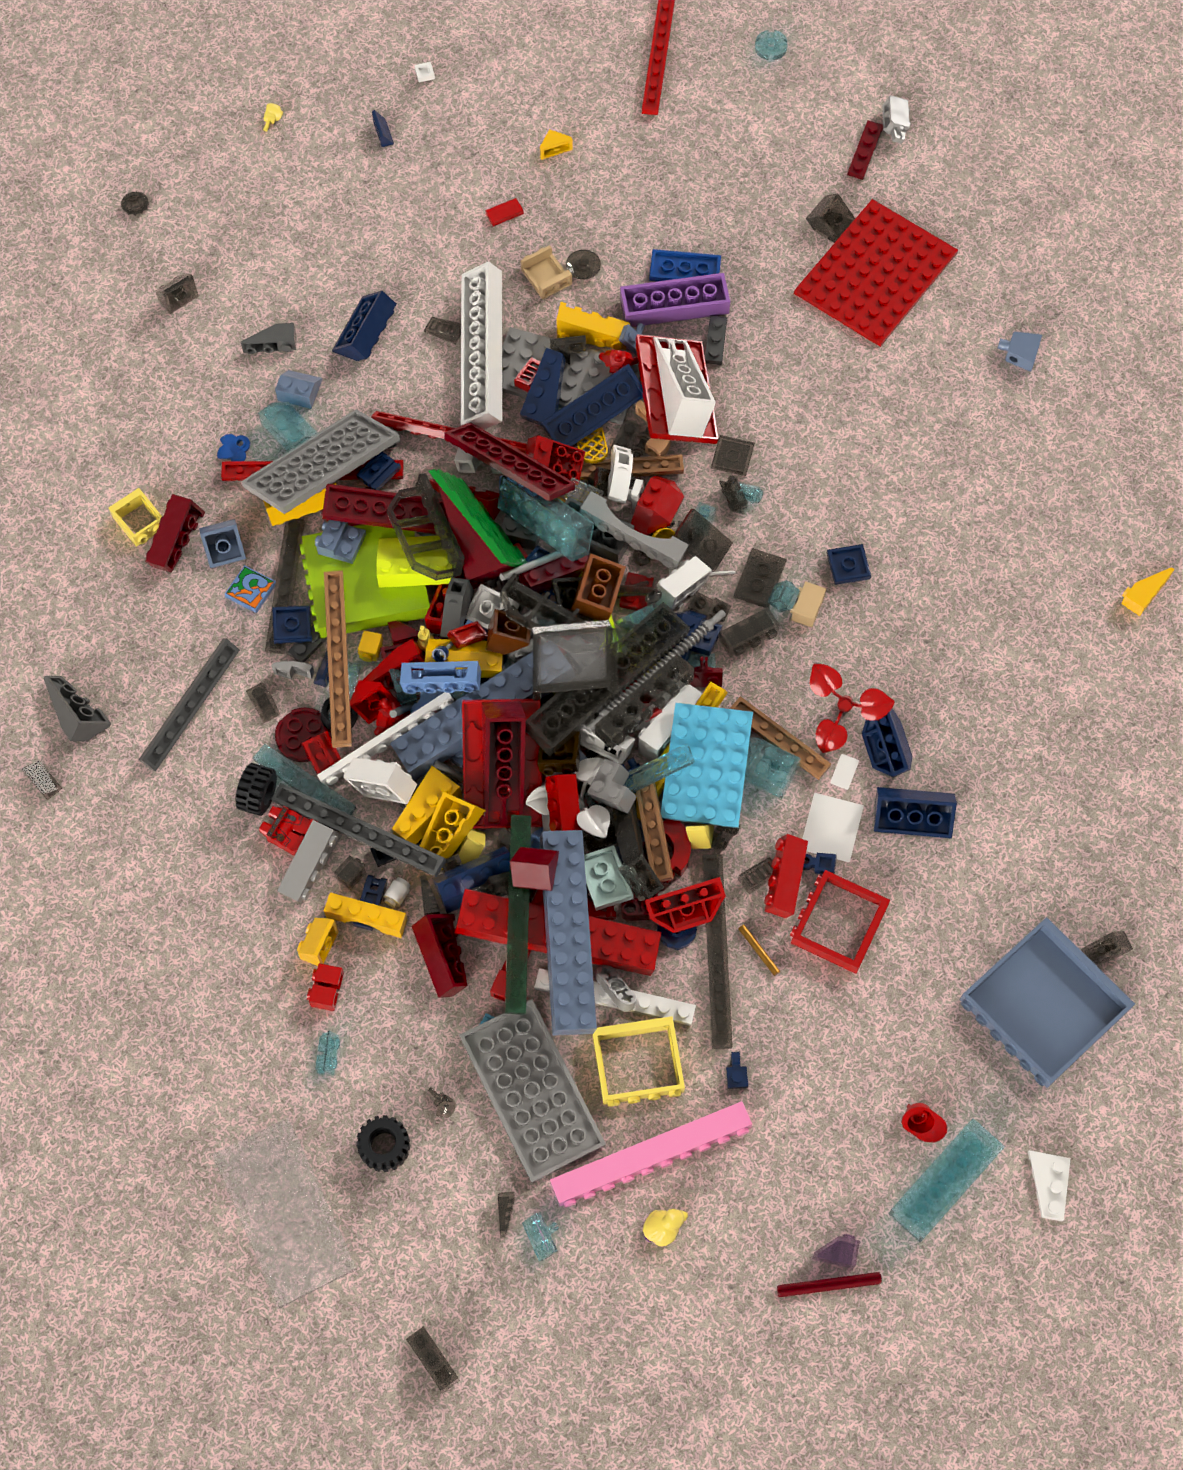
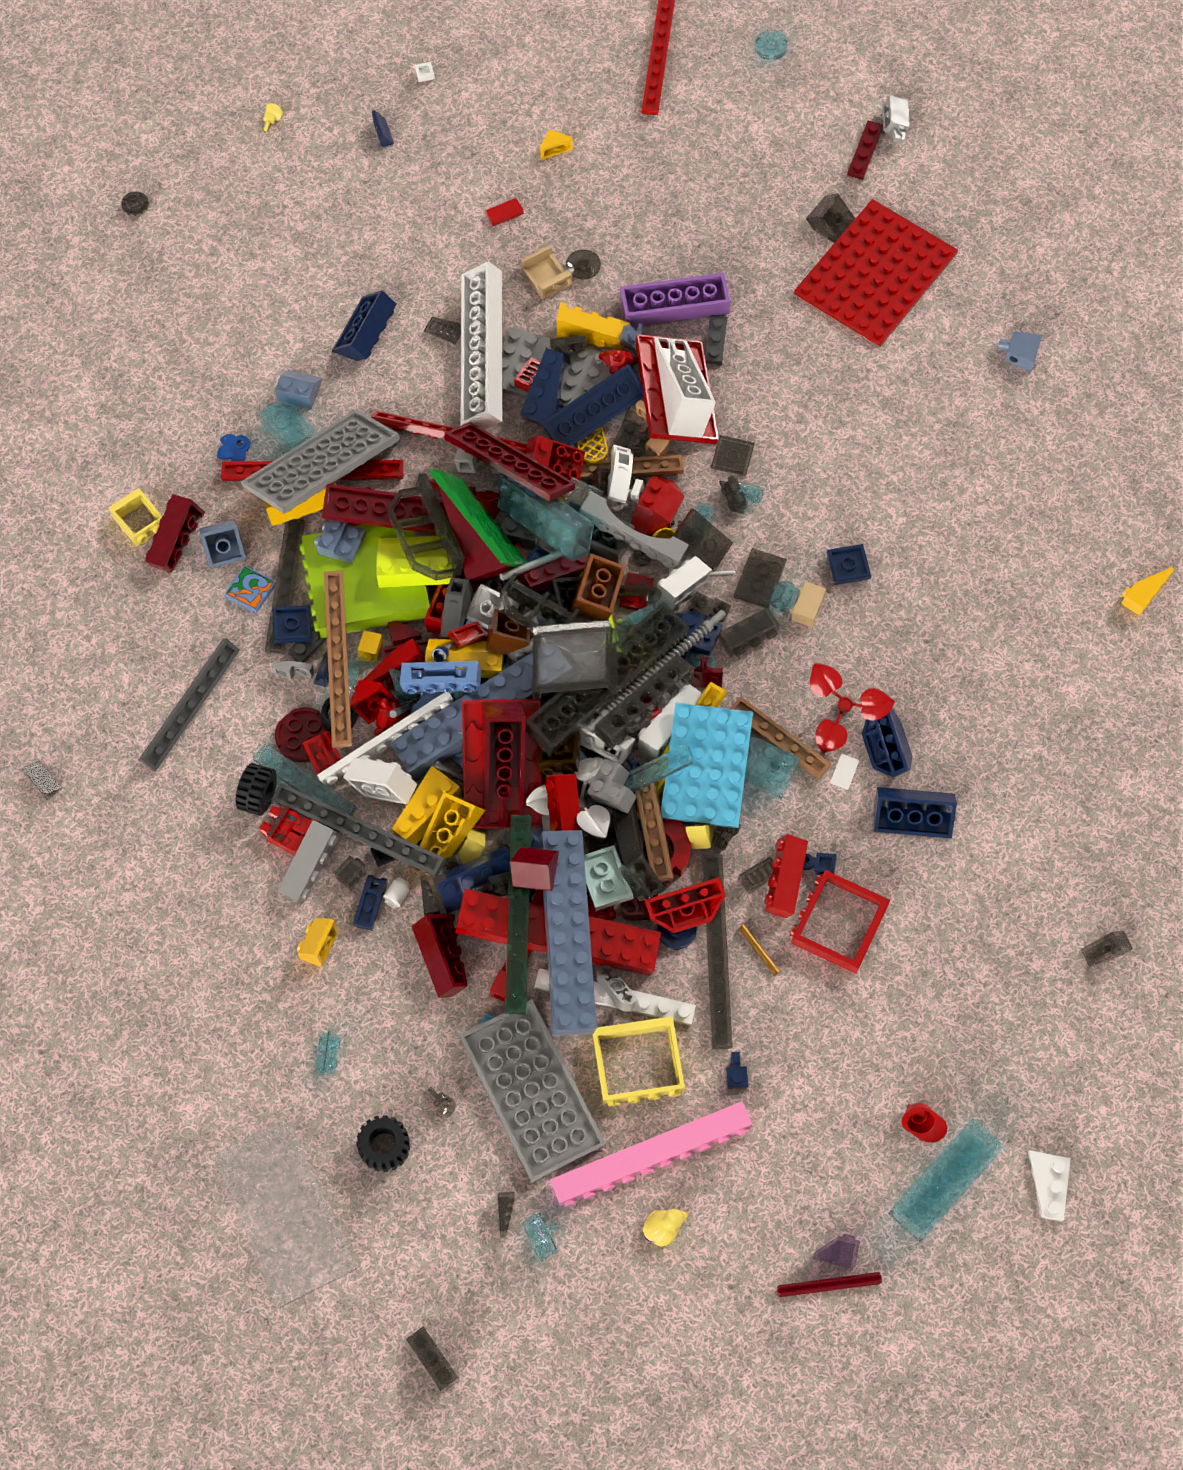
dark grey wedge [44,676,111,742] -> none
clear smoke slope [155,273,199,314] -> none
dark grey slope [241,323,296,354] -> none
clear smoke slope [246,682,281,723] -> none
red piece [307,963,344,1011] -> none
yellow arch [323,892,408,938] -> none
dark blue plate [356,451,401,490] -> none
light yellow piece [417,626,434,652] -> none
blue tile [649,249,721,282] -> none
white sticker [802,793,864,862] -> none
sand blue panel [959,917,1135,1088] -> none

